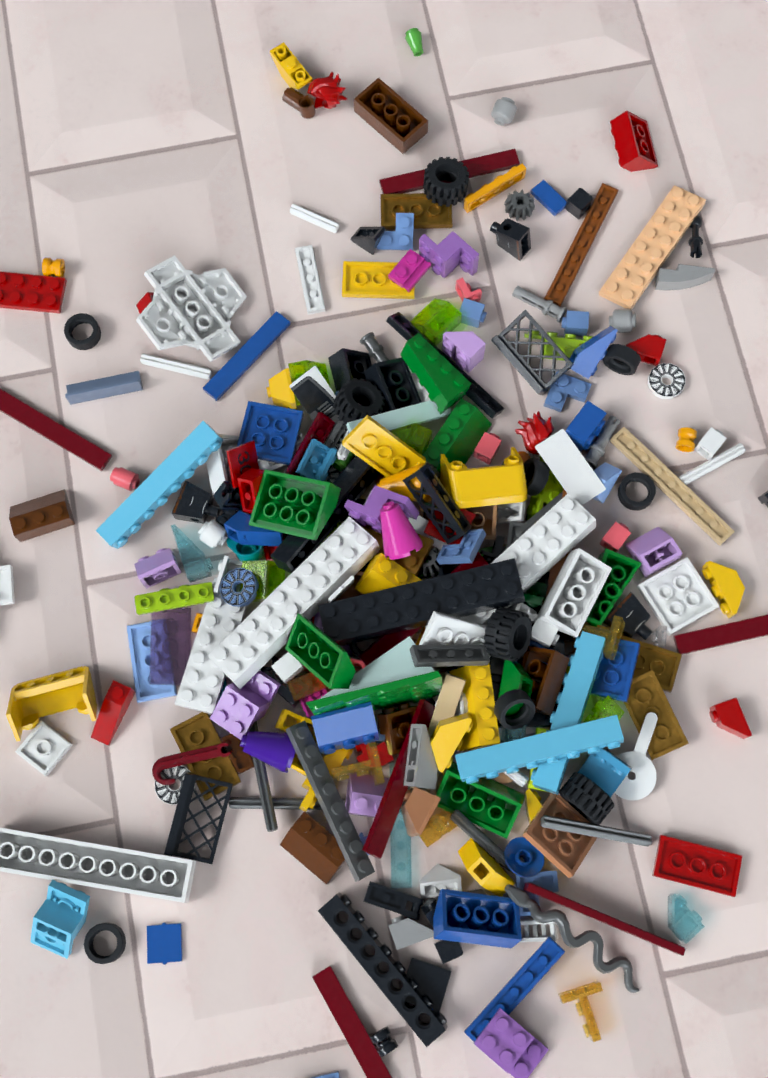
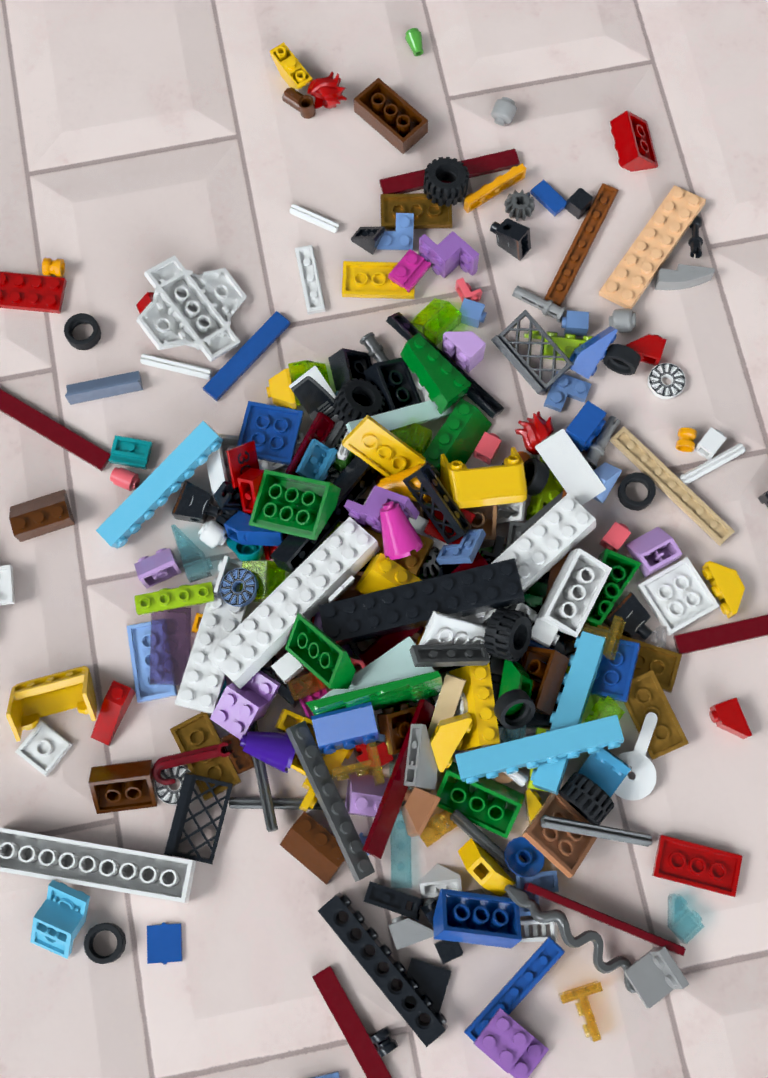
none -> reddish brown slope [88,760,157,814]
none -> teal plate [108,435,153,469]
none -> light grey bracket [624,947,689,1008]

